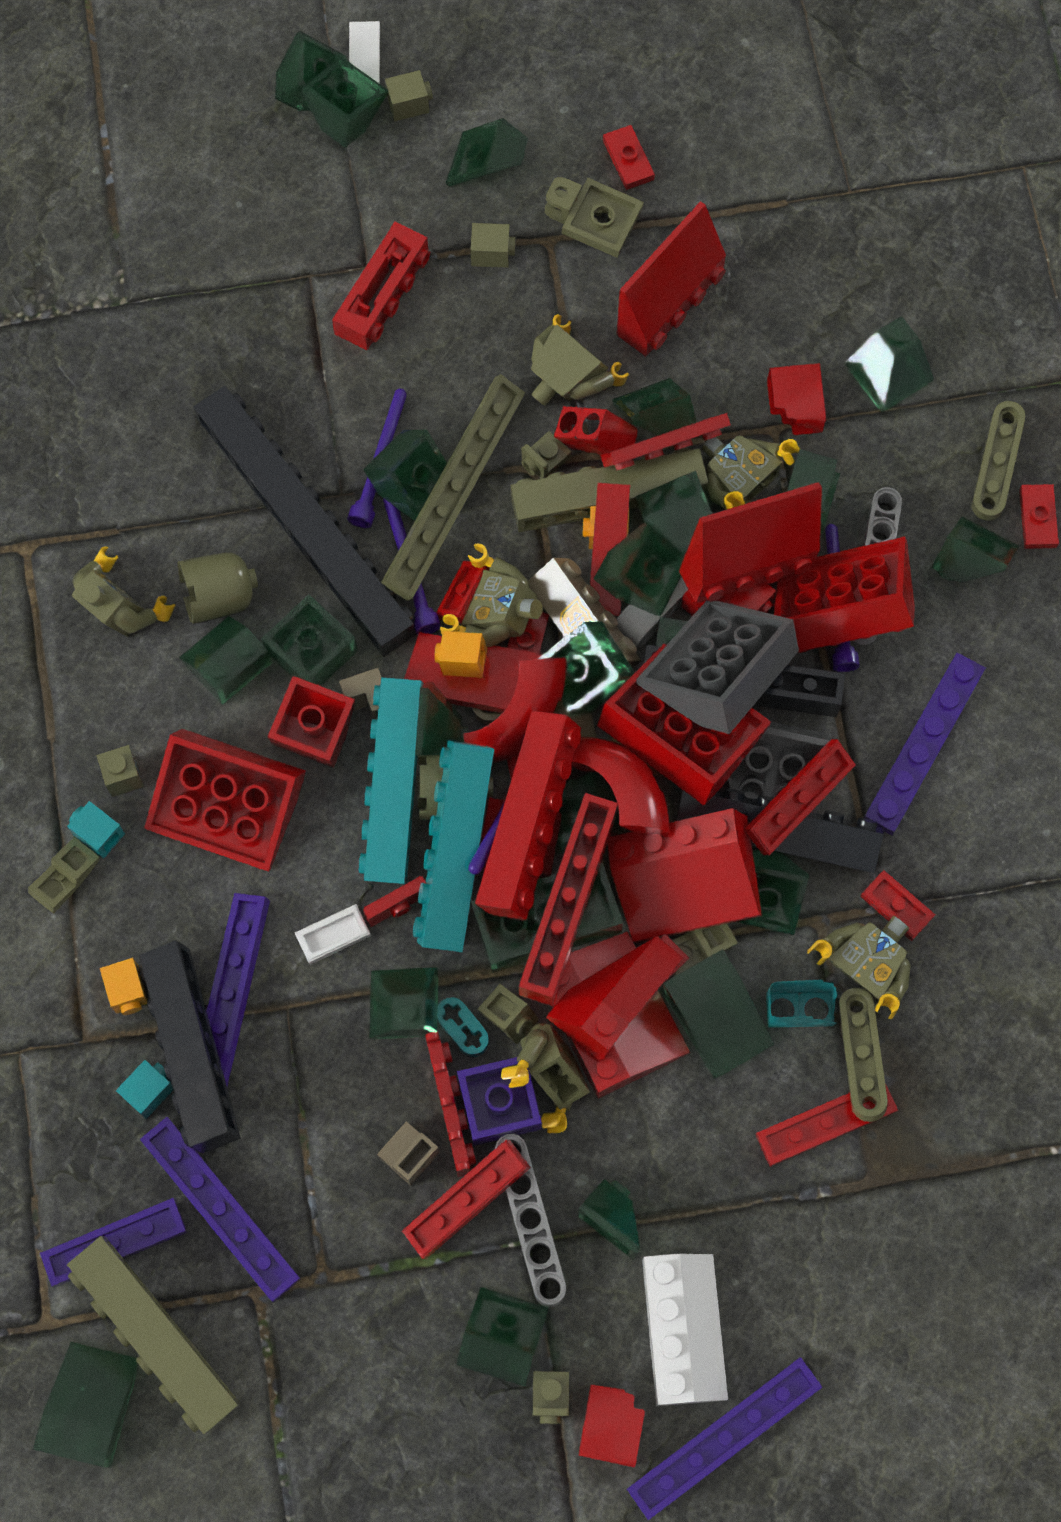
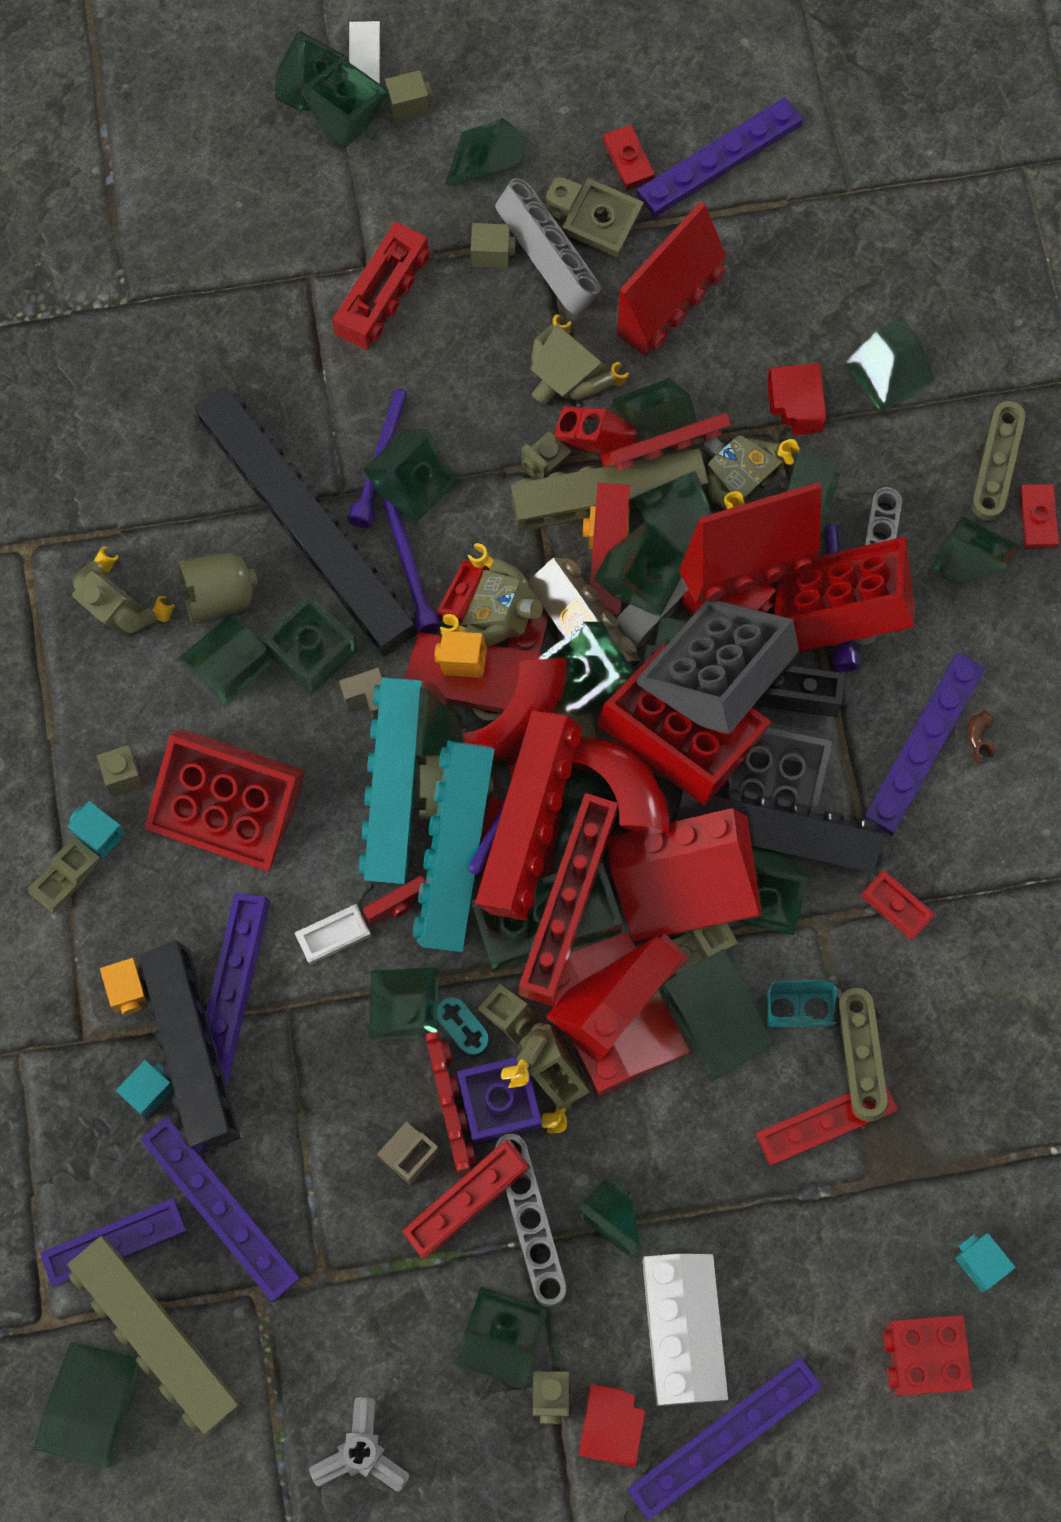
red slope [268,676,356,768] -> none
olive plate [381,374,525,601] -> none
red tile [744,739,856,855] -> none
olive torso [807,916,911,1019] -> none
none -> light grey bush [309,1397,410,1492]
none -> light grey beam [495,178,601,315]
none -> dark purple plate [637,97,803,218]
none -> red brick [882,1315,973,1397]
none -> teal brick [955,1233,1016,1292]
none -> reddish brown arm [967,711,995,764]

